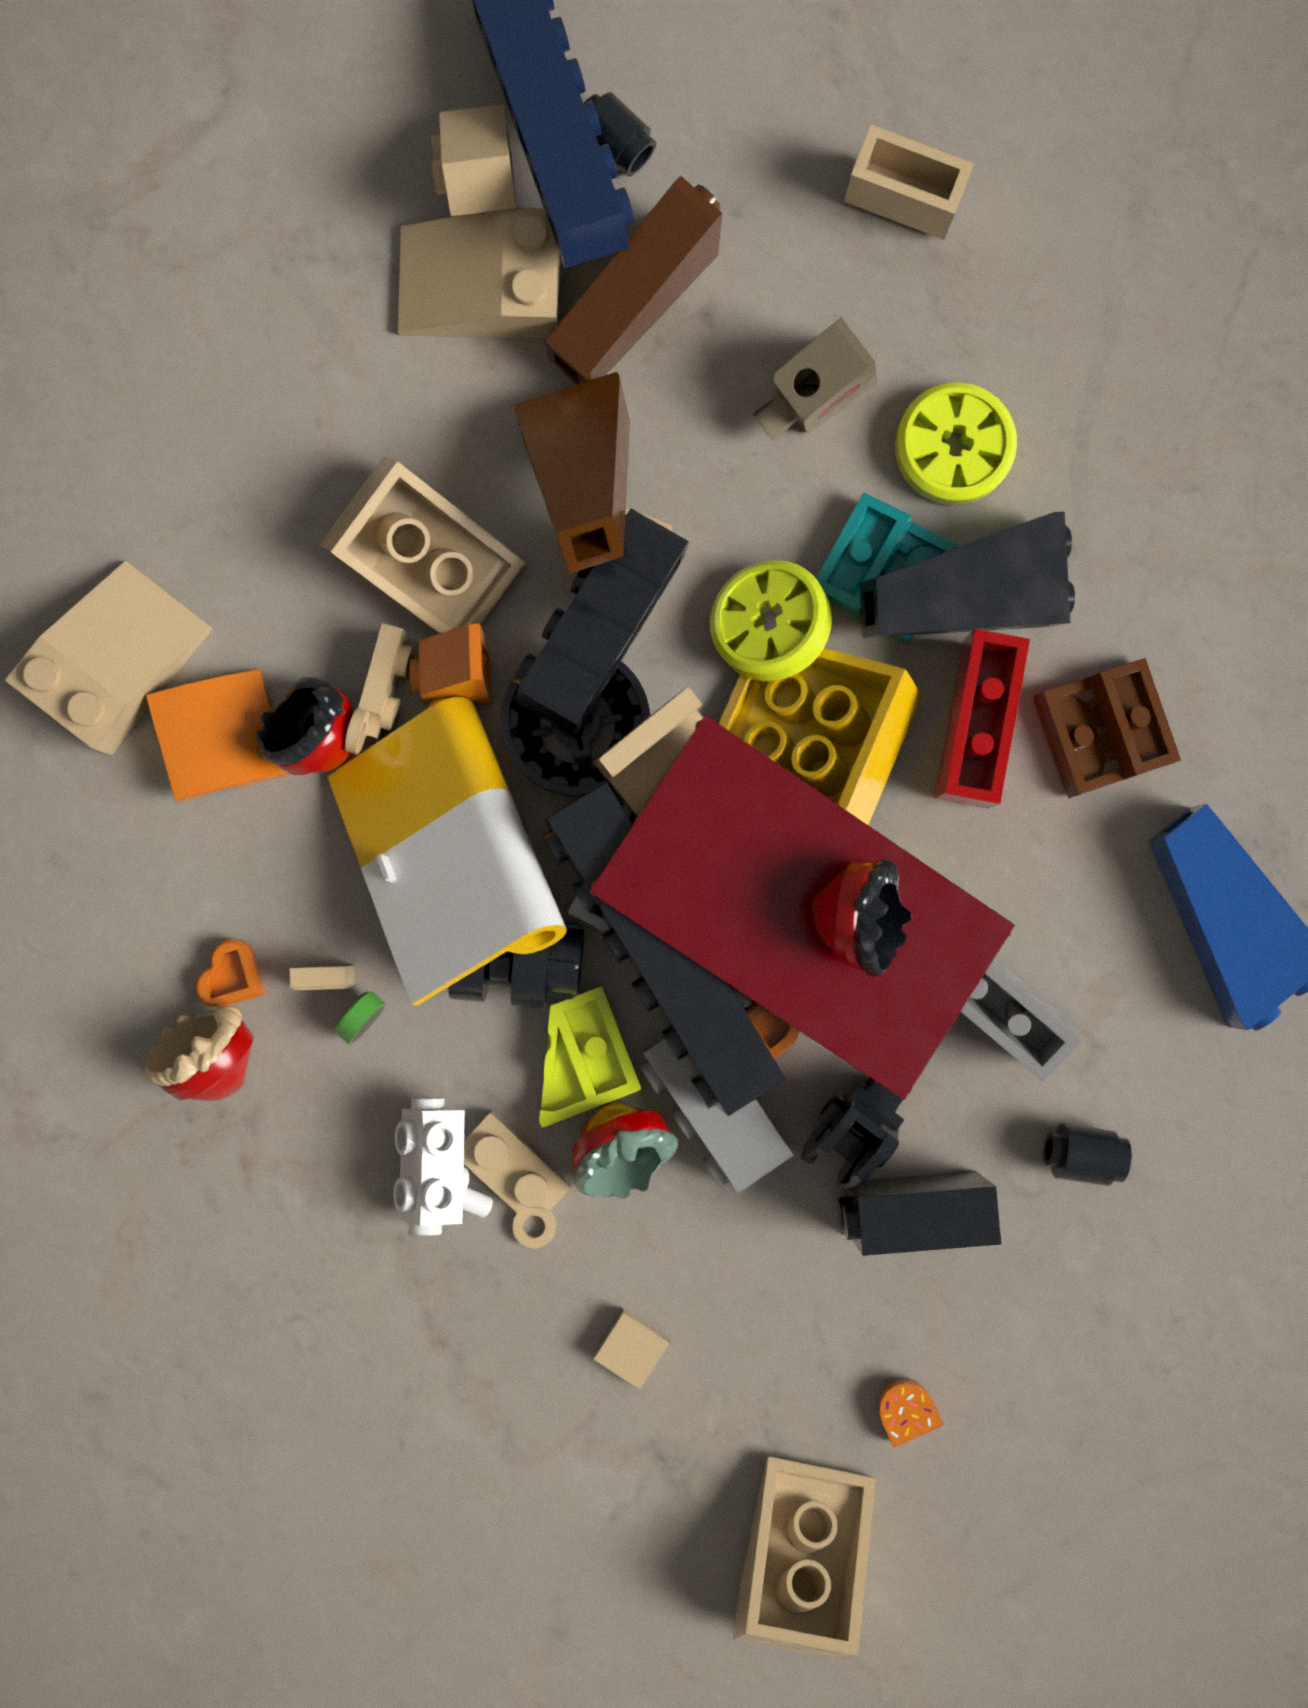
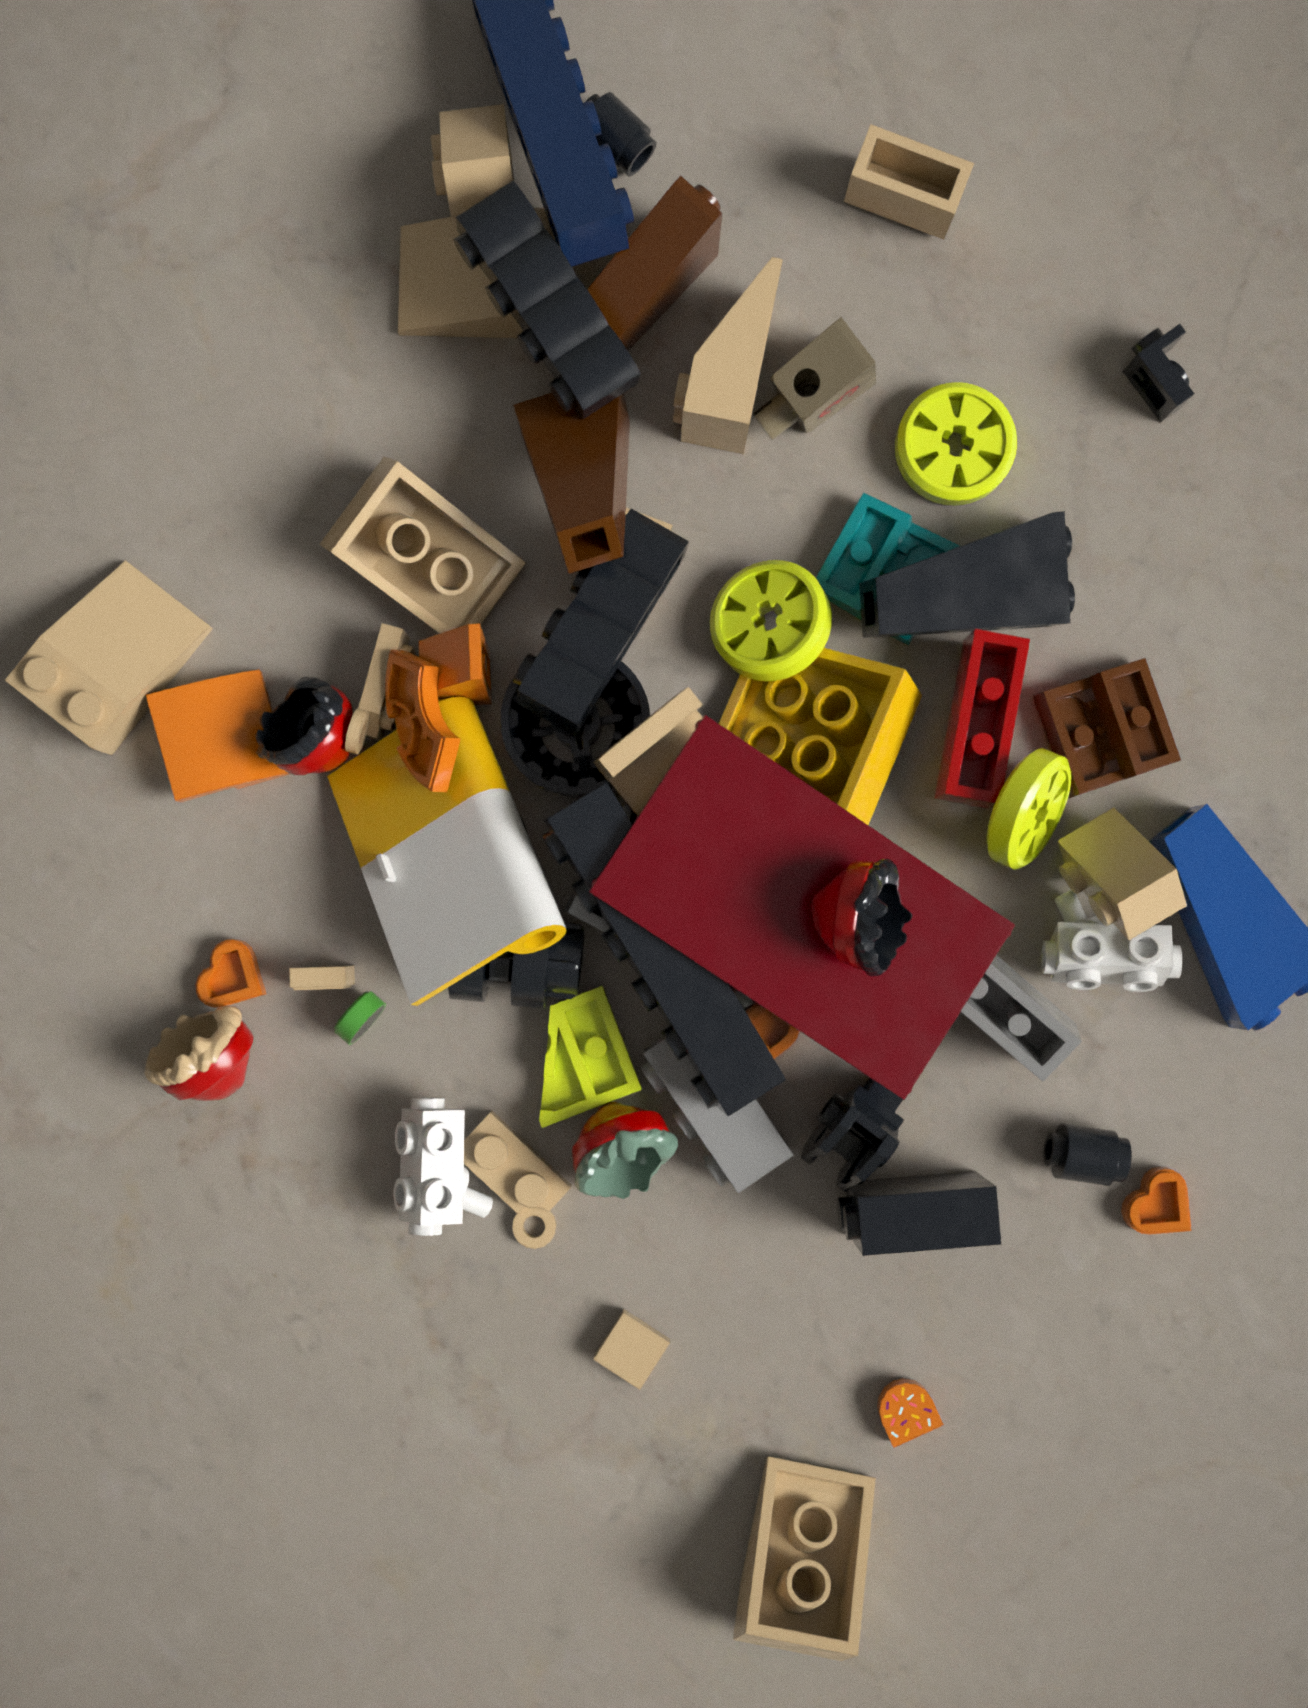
none -> orange tile [385,649,461,792]
none -> black brick [453,181,640,420]
none -> tan slope [673,257,783,454]
none -> neon yellow wheel [987,748,1071,870]
none -> white brick [1041,891,1182,992]
none -> tan piece [1057,807,1187,940]
none -> orange tile [1121,1166,1191,1234]
none -> black bracket [1122,324,1195,423]

